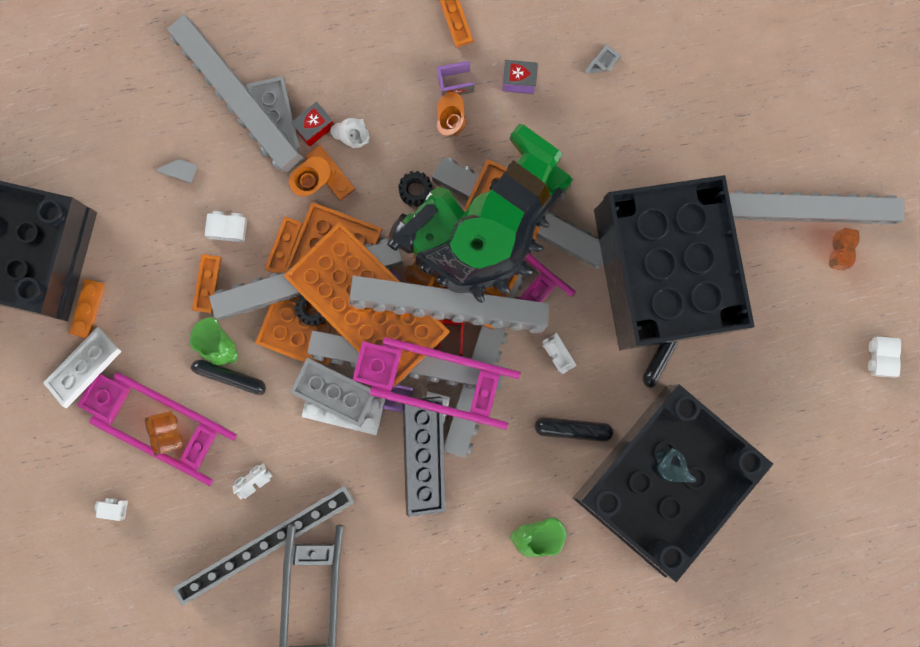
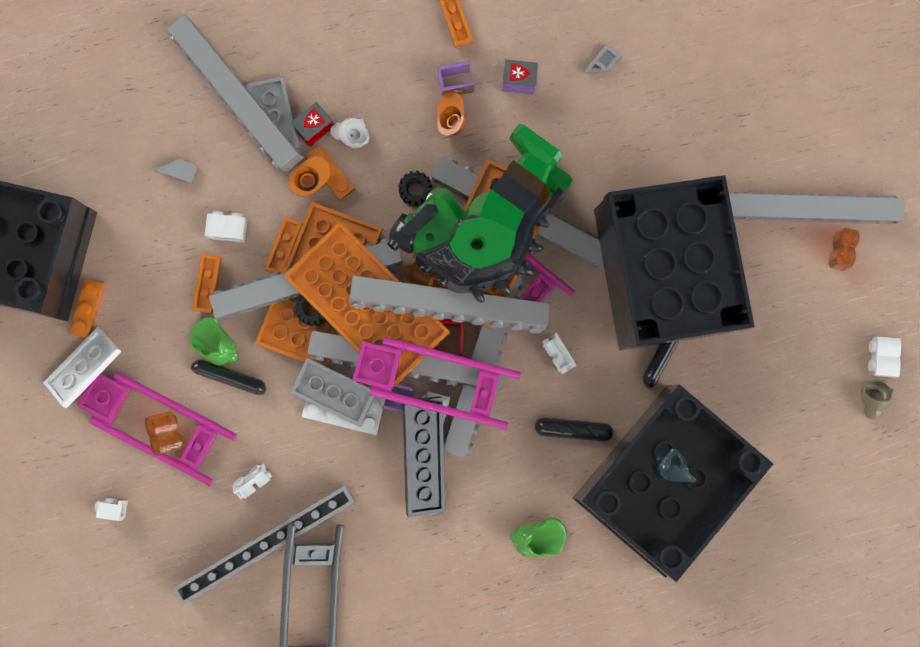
none -> dark tan piece [861,379,894,419]

